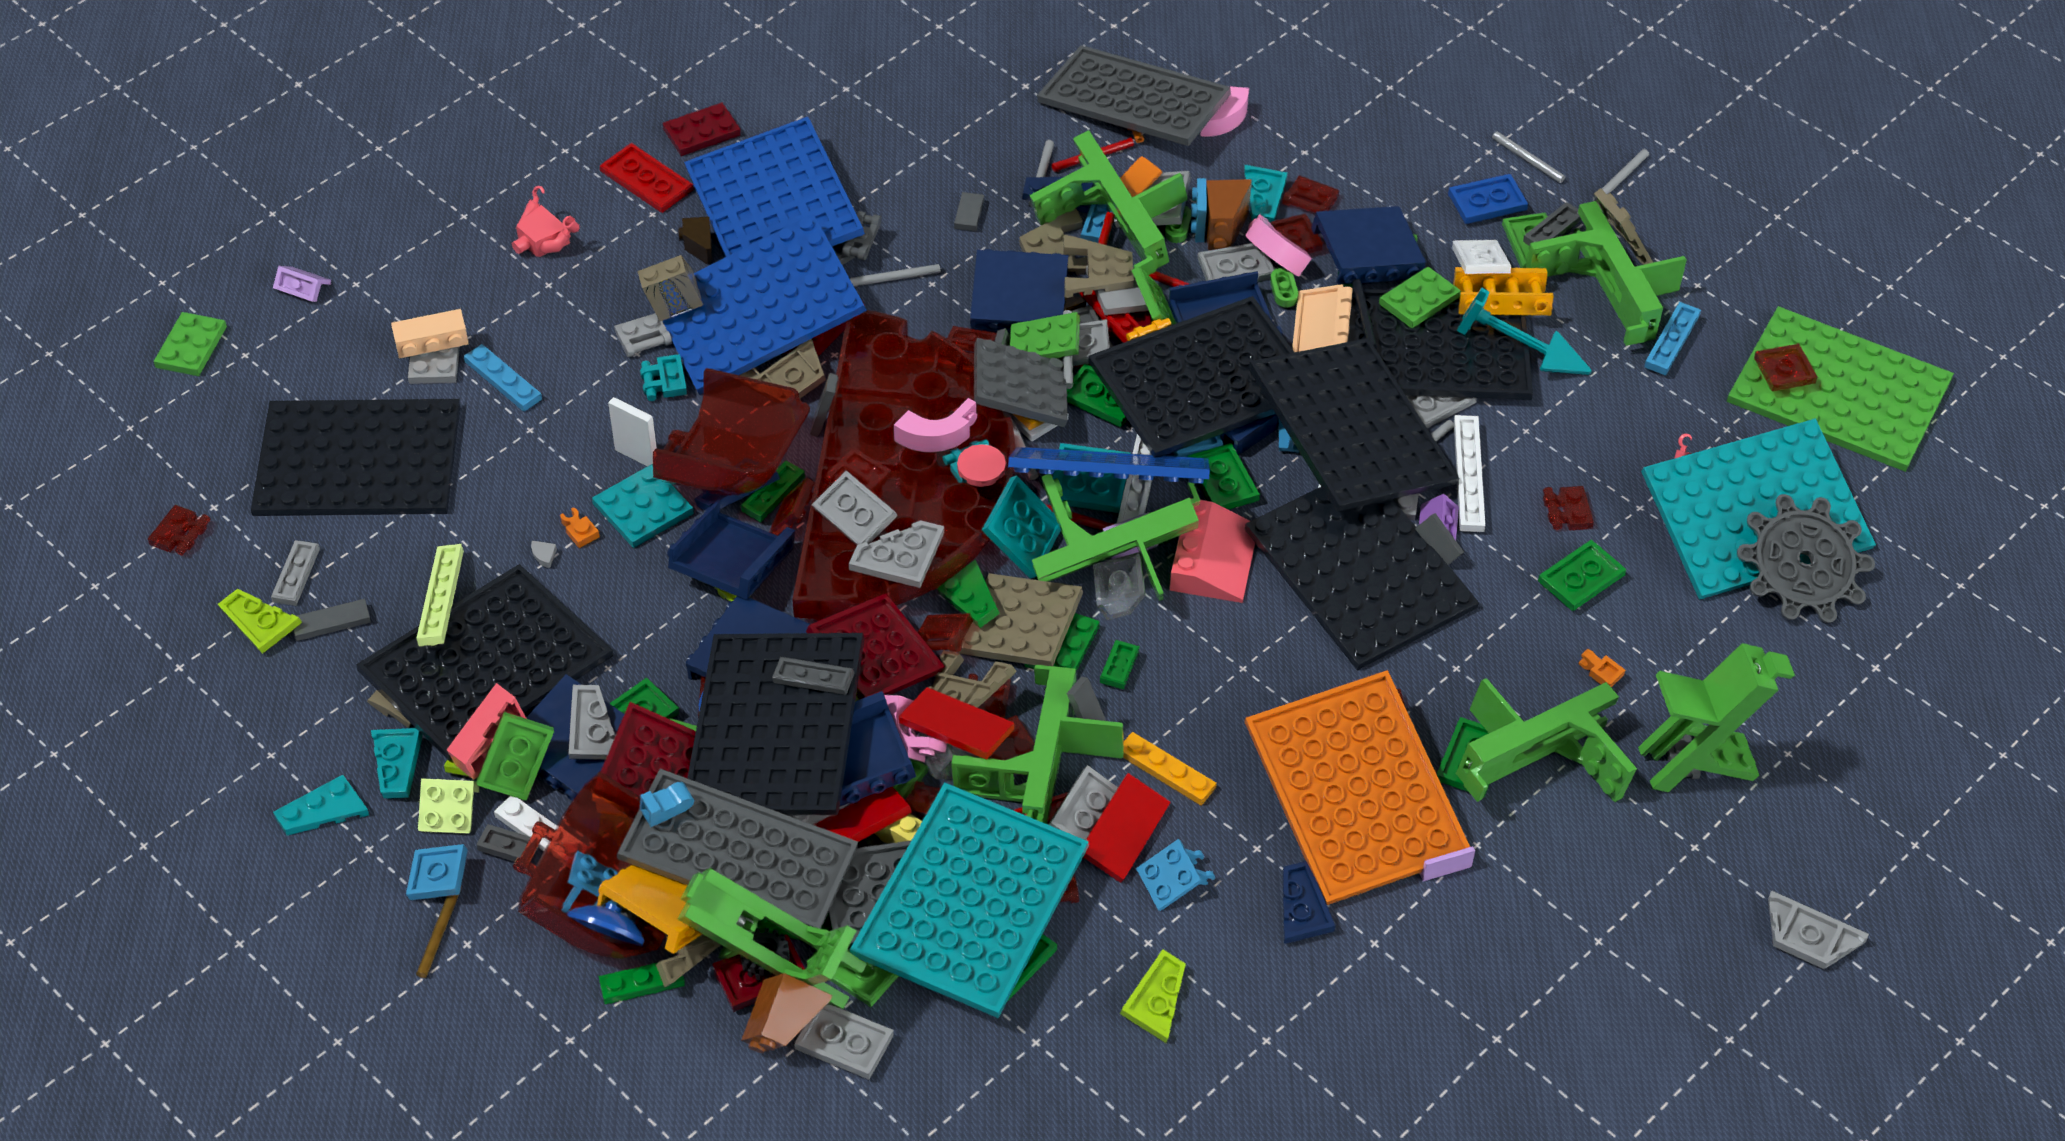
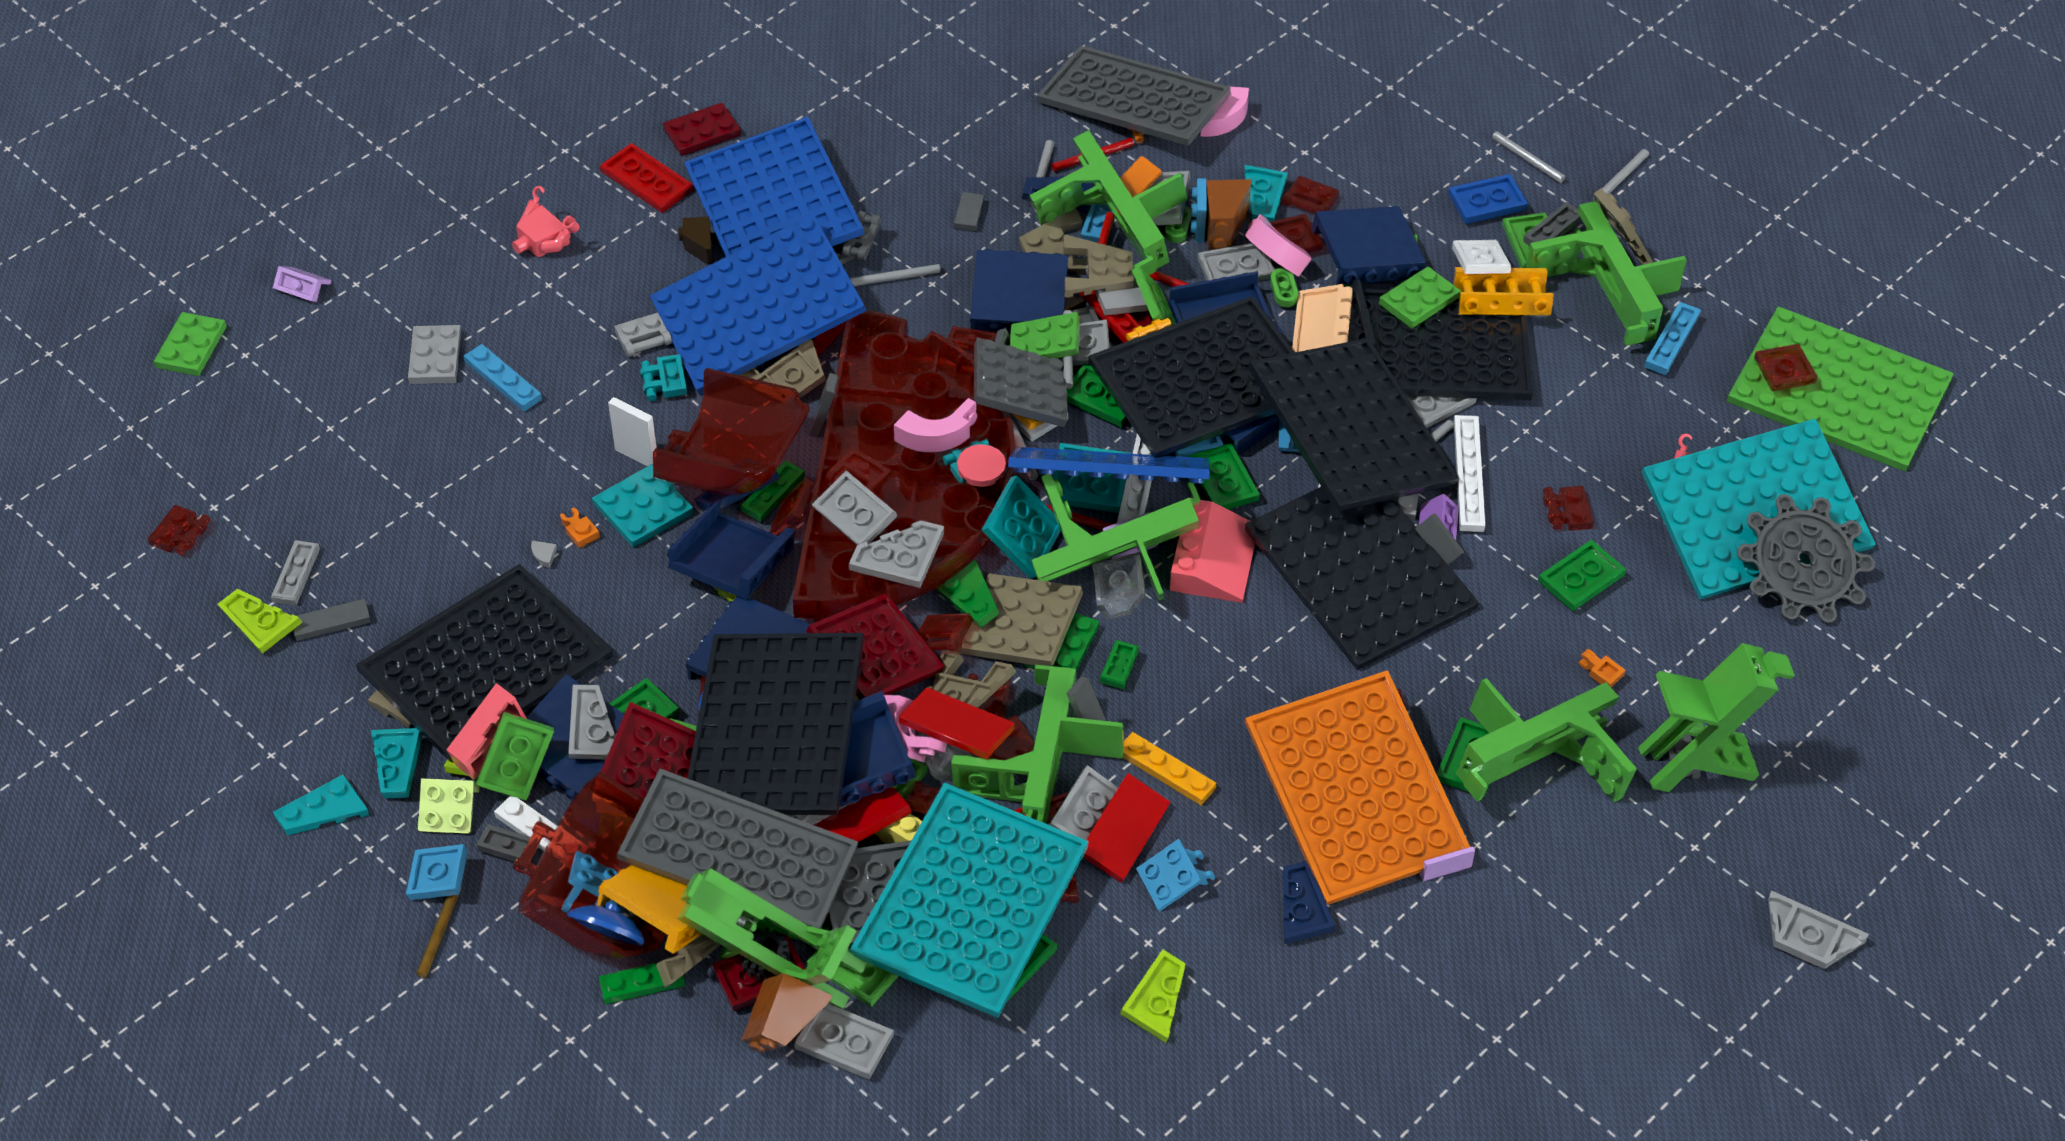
black plate [251,399,460,516] -> none
light nougat brick [391,309,469,359] -> none
yellowish green plate [416,544,464,646] -> none
dark tan slope [638,255,703,321] -> none
dark azure leg [640,782,694,827] -> none
dark grey tile [772,657,854,695] -> none
teal piece [1457,287,1592,375] -> none

